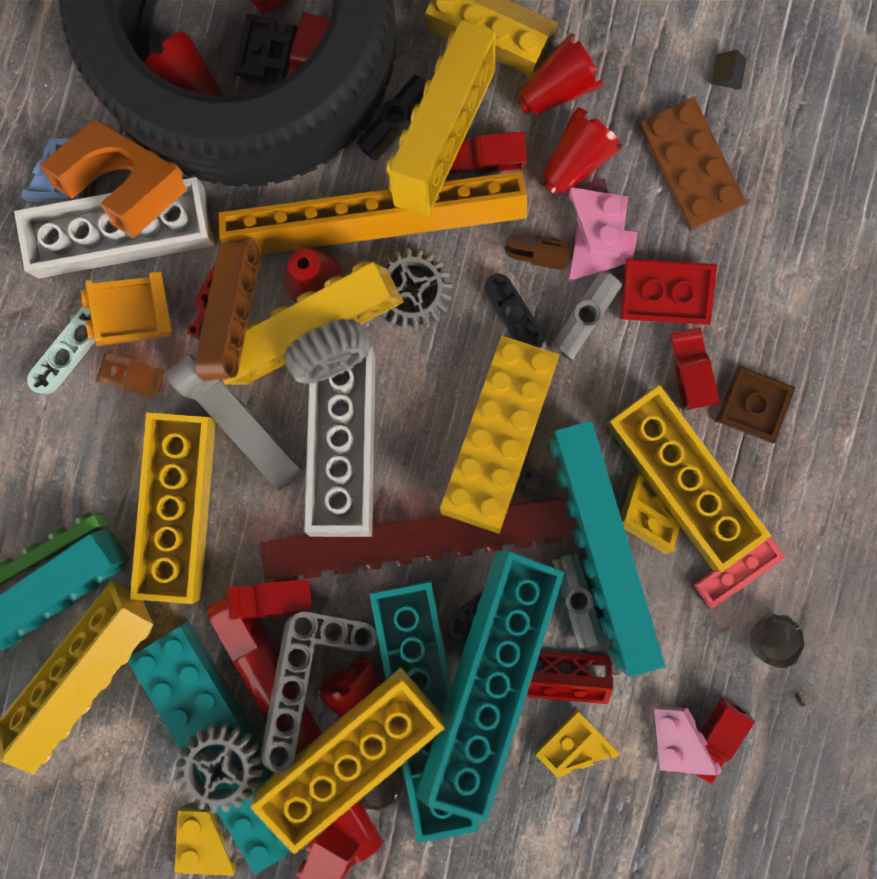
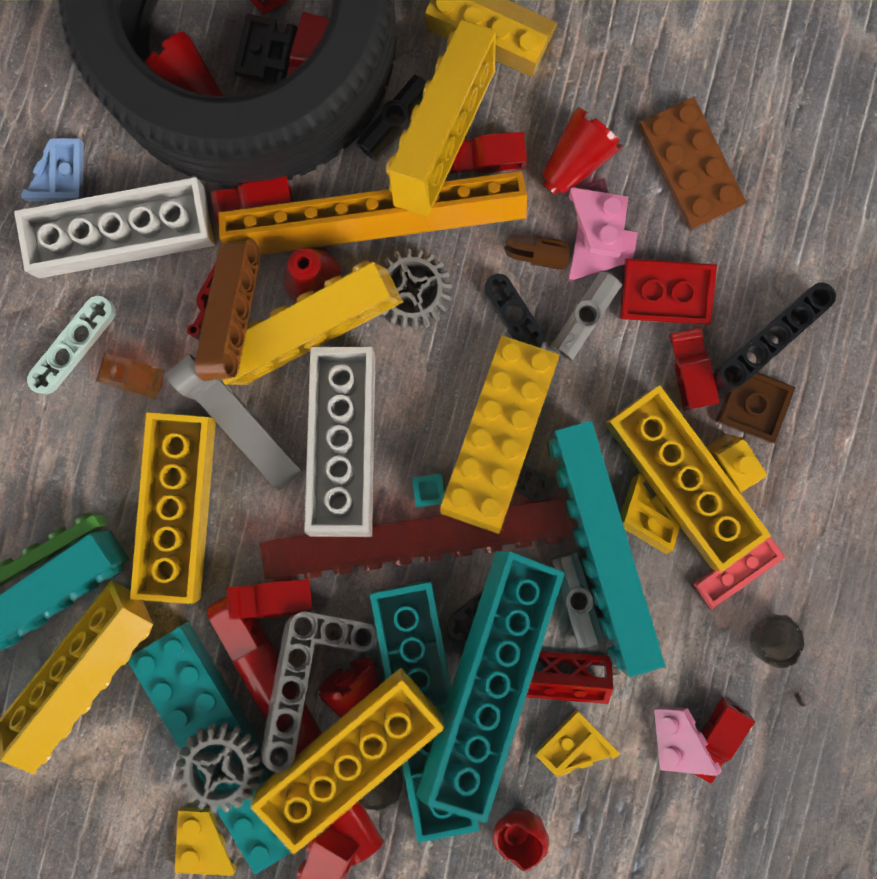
orange arch [39,119,187,238] -> none
light orange panel [80,272,172,346] -> none
light grey gear [284,319,371,384] -> none
red cone [516,33,604,116] -> none
black slope [711,49,747,90] -> none
none -> red piece [211,176,293,223]
none -> teal plate [412,473,445,508]
none -> red hair [492,808,549,871]
none -> yellow torso [706,434,767,493]
none -> black beam [713,282,836,393]

